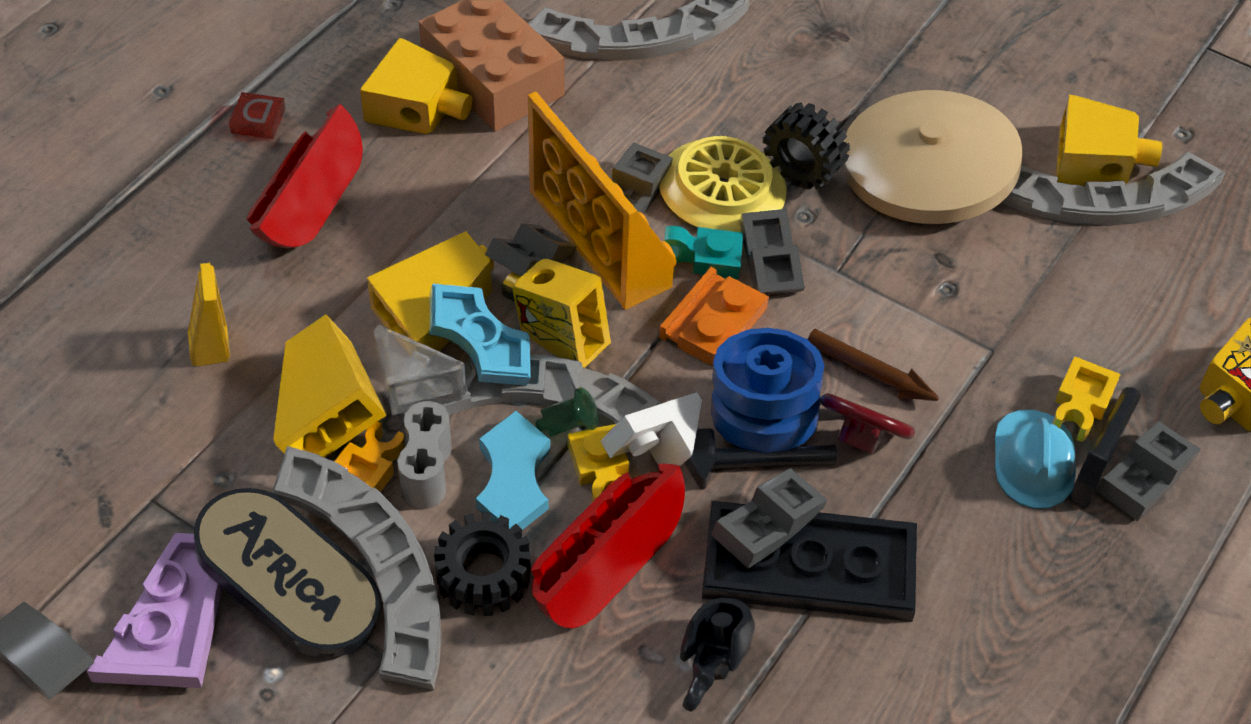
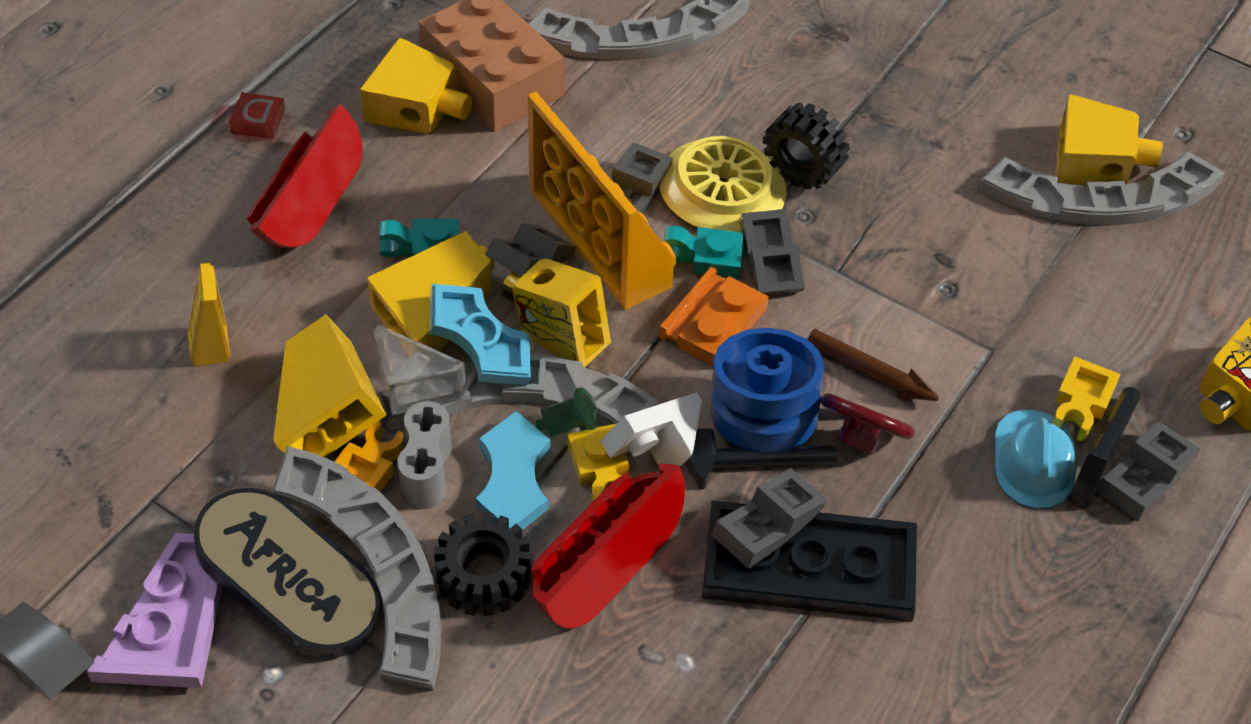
black piece [680,598,755,712] -> none
tan dish [843,90,1022,224] -> none
none -> teal plate [379,219,459,257]

